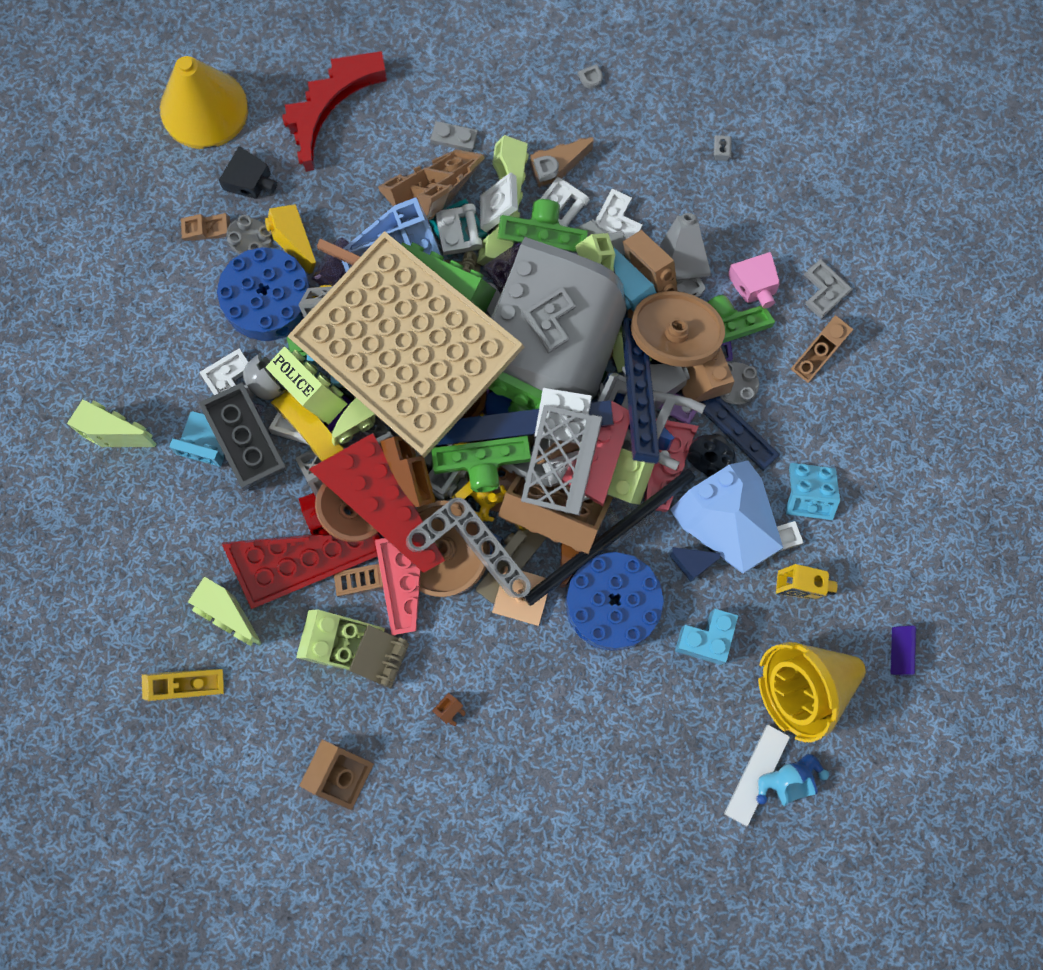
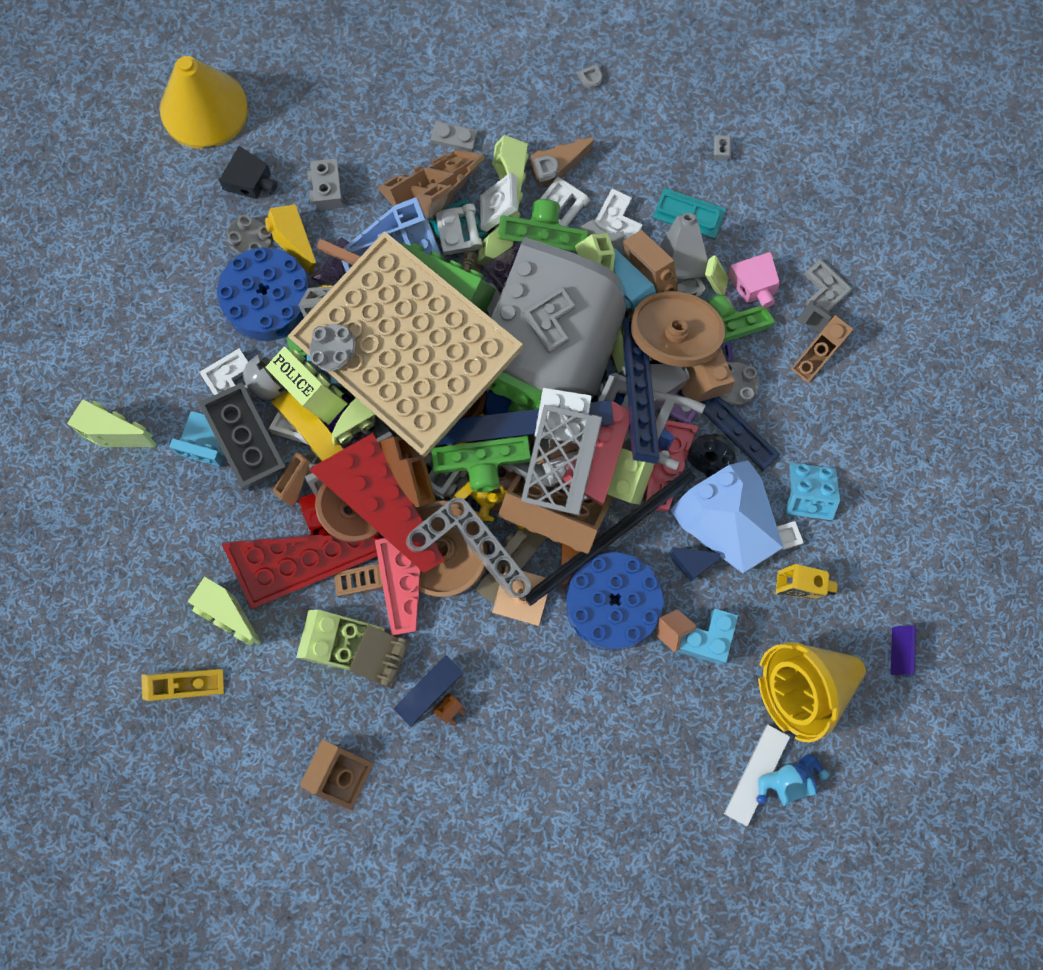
medium nougat slope [181,213,230,241] -> none
red arch [282,51,387,172] -> none
none -> medium nougat slope [272,452,310,506]
none -> light grey brick [307,158,343,211]
none -> light grey dish [309,324,355,371]
none -> dark blue slope [394,655,464,727]
none -> teal piece [653,188,726,239]
none -> nougat panel [656,609,696,652]
none -> yellowish green tile [705,256,729,295]
none -> dark grey panel [796,300,834,333]

